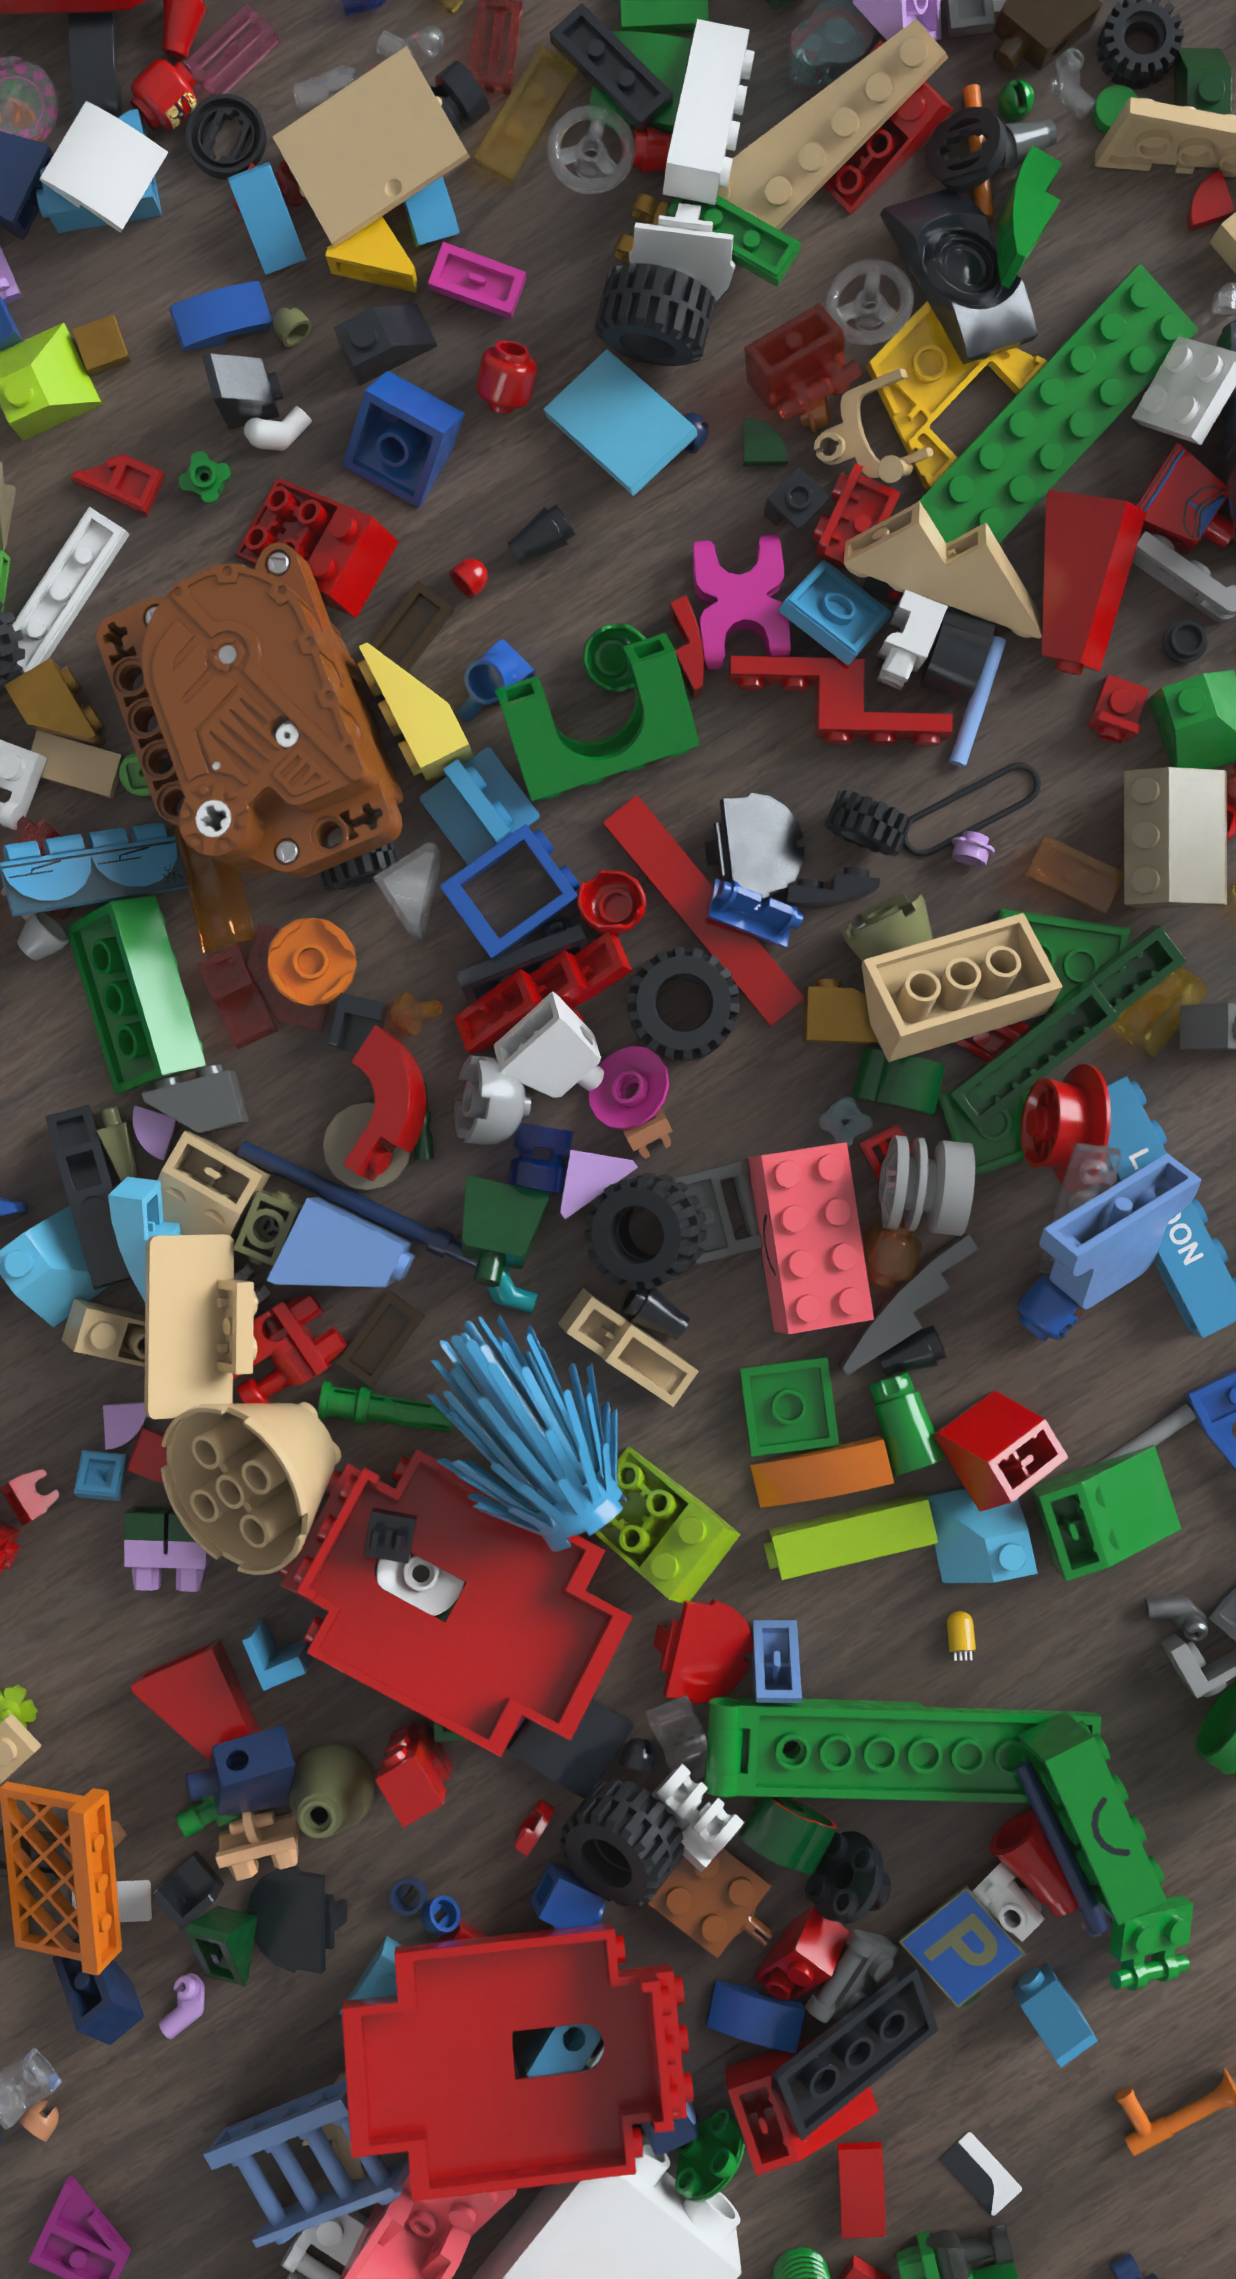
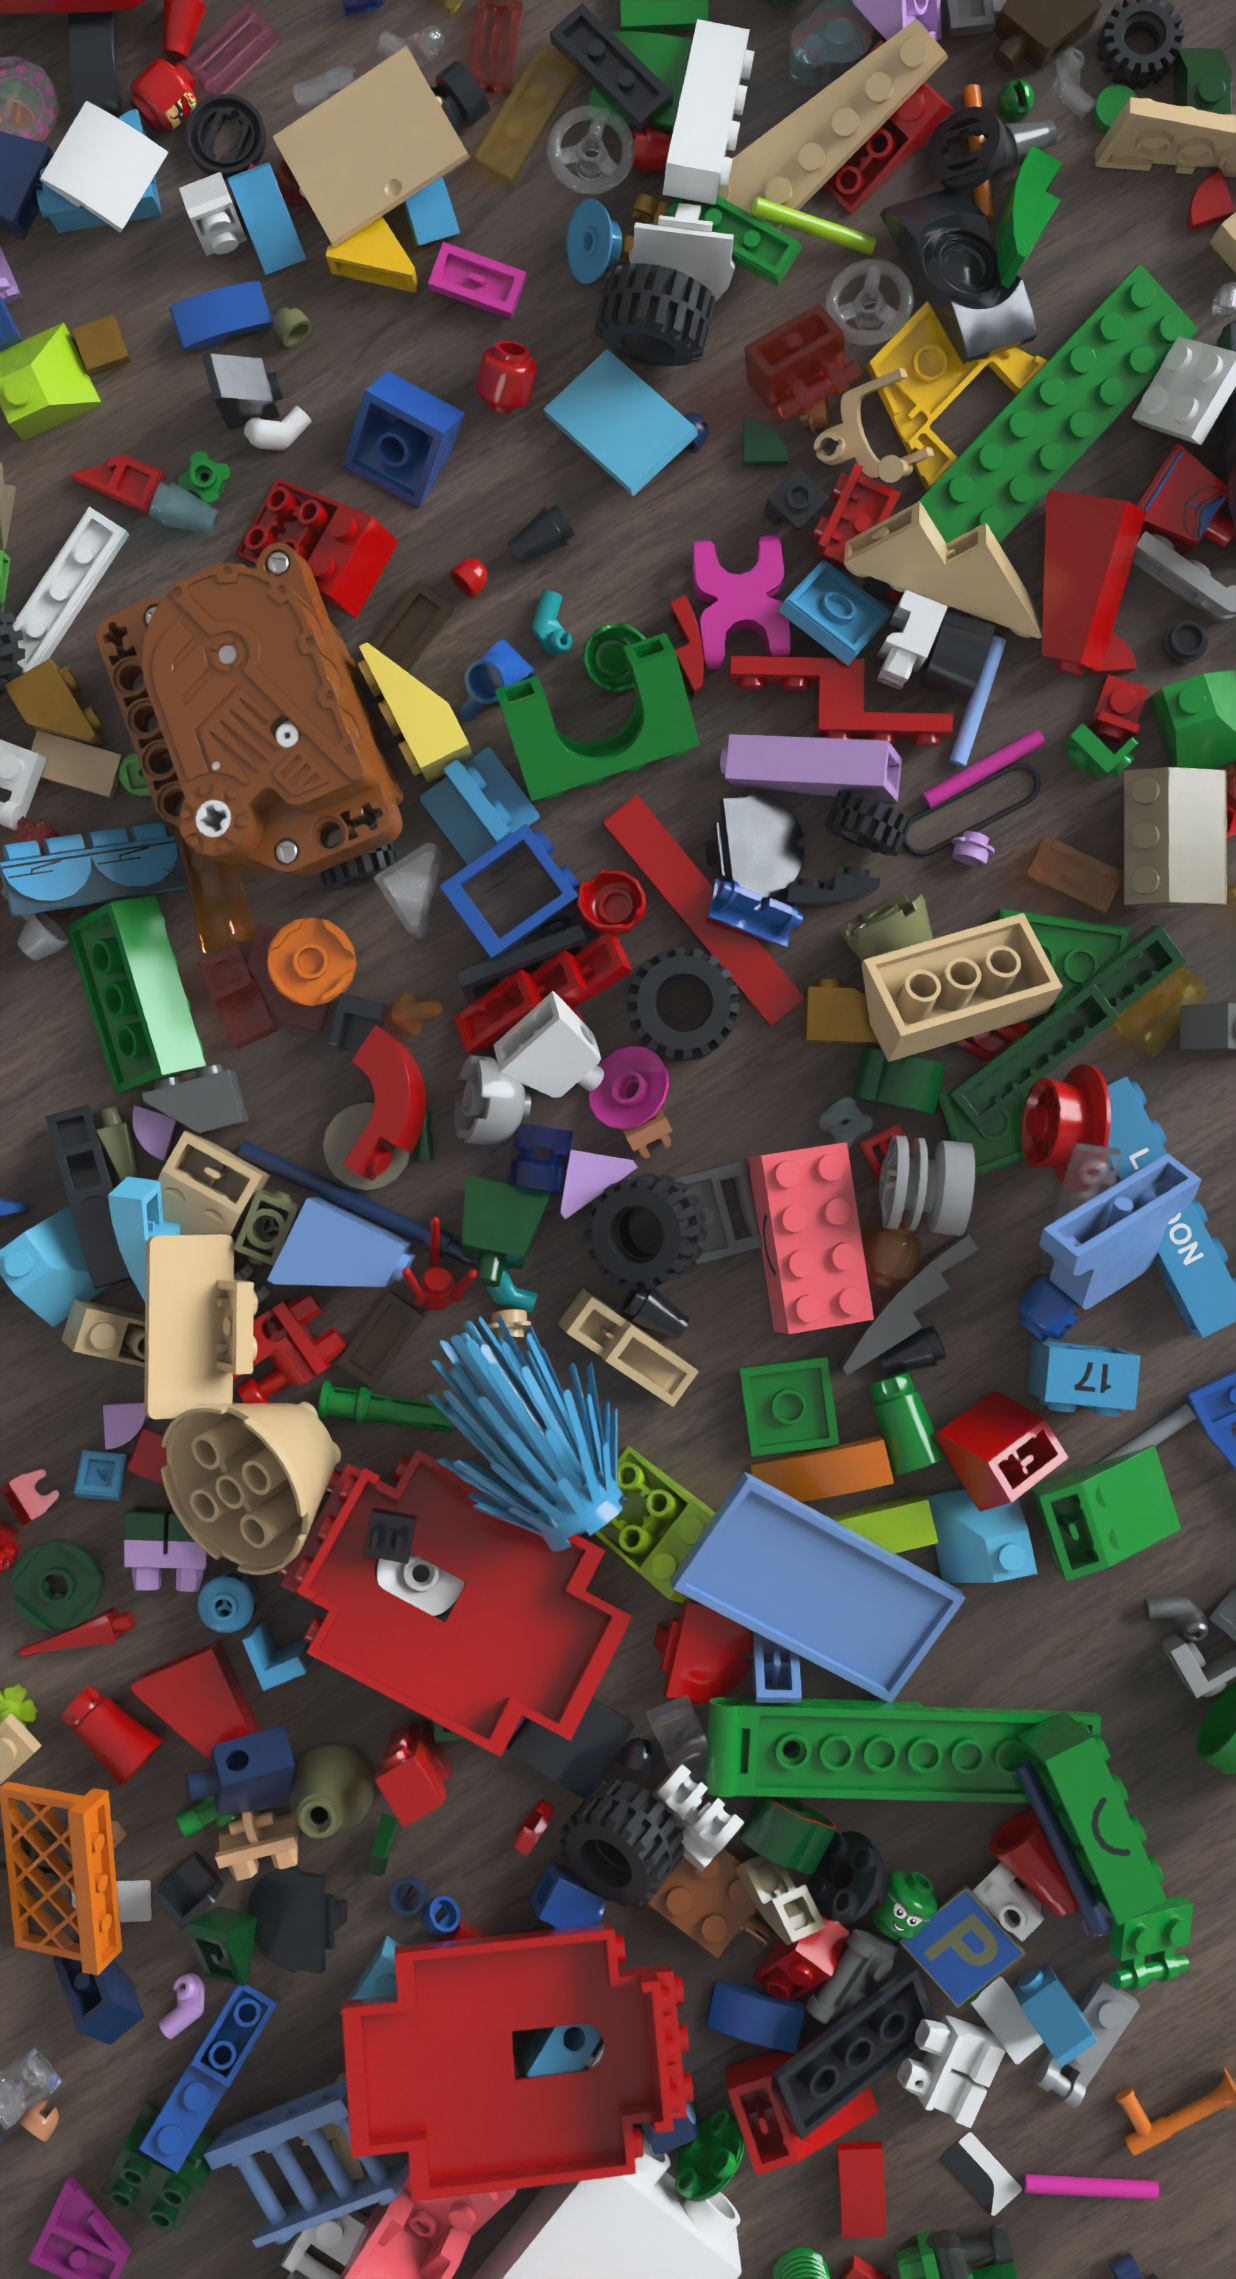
black slope [333,304,437,386] -> none
yellow piece [947,1611,976,1661] -> none
none -> dark green plate [12,1538,105,1630]
none -> red piece [18,1607,136,1657]
none -> red plant [61,1685,165,1788]
none -> dark green bracket [101,2103,216,2231]
none -> blue slope [139,1984,277,2173]
none -> clear light blue cone [149,482,219,535]
none -> white slope [179,172,247,256]
none -> dark azure head [197,1570,260,1633]
none -> dark green tile [367,1814,398,1877]
none -> red plant [402,1217,477,1311]
none -> tan plate [487,1309,533,1342]
none -> teal arm [531,590,572,656]
none -> dark azure piece [566,198,622,284]
none -> medium blue tile [670,1471,966,1702]
none -> lavender slope [720,734,902,802]
none -> dark tan slope [735,1855,826,1945]
none -> lime bar [750,196,876,255]
none -> green head [872,1870,937,1940]
none -> white hips [897,2014,1006,2128]
none -> dark pink bar [922,729,1046,809]
none -> white sticker [971,1976,1044,2064]
none -> dark pink bar [1023,2174,1159,2200]
none -> dark azure brick [1027,1339,1141,1417]
none -> light grey plate [1034,1975,1140,2109]
none -> green bracket [1061,723,1138,781]
none -> red tile [1089,632,1137,675]

